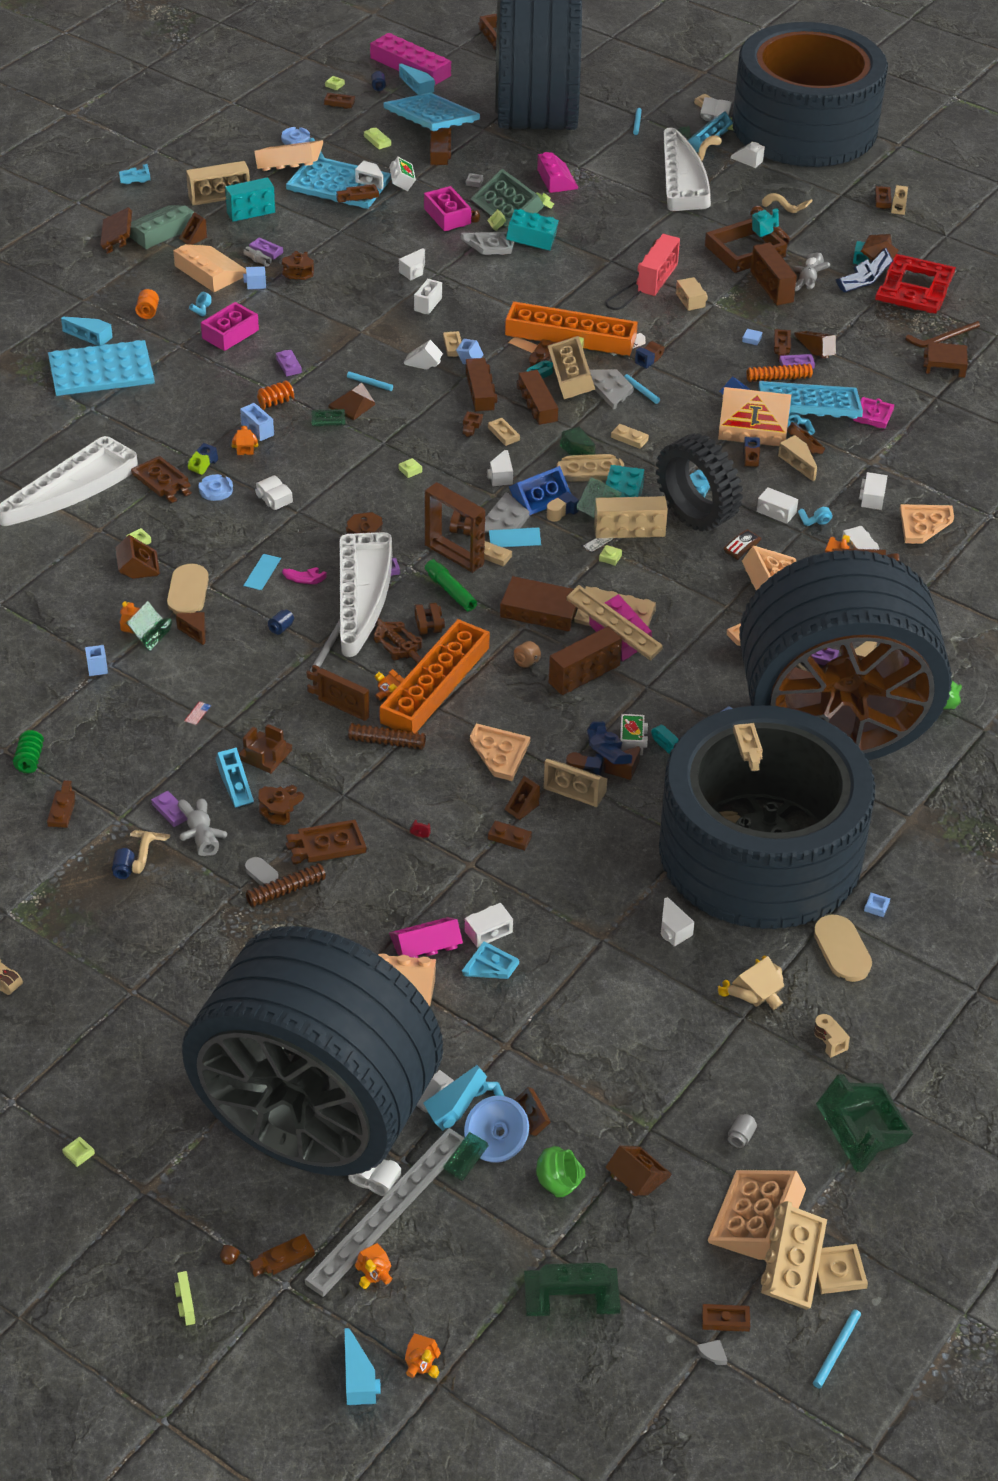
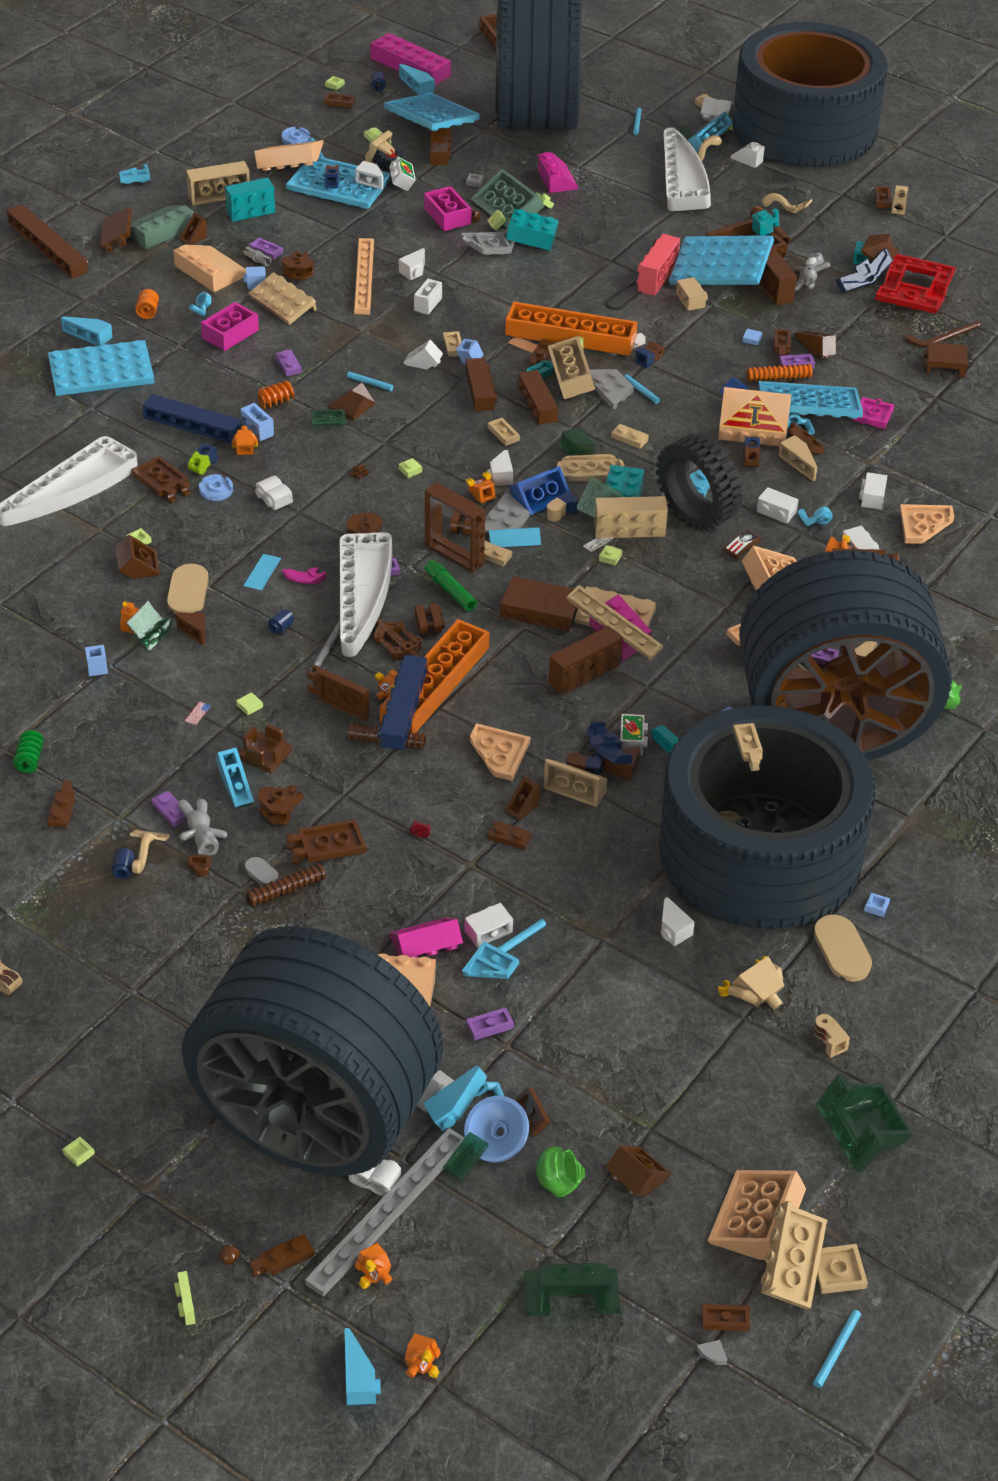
reddish brown hinge [336,184,379,202] -> none
reddish brown plate [463,411,483,437] -> none
medium nougat head [514,641,541,668] -> none
light grey brick [728,1114,757,1148] -> none
none -> reddish brown brick [7,204,88,279]
none -> dark blue brick [142,394,242,444]
none -> reddish brown tile [187,854,212,877]
none -> yellowish green tile [236,692,263,715]
none -> tan bracket [248,272,317,325]
none -> dark blue leg [325,165,339,188]
none -> reddish brown plant [349,465,370,480]
none -> light nougat tile [354,238,374,315]
none -> plate [365,130,403,170]
none -> dark blue brick [378,655,427,750]
none -> orange piece [466,471,496,503]
none -> medium lavender plate [466,1008,514,1040]
none -> medium azure bar [498,919,546,952]
none -> medium azure plate [669,236,774,285]

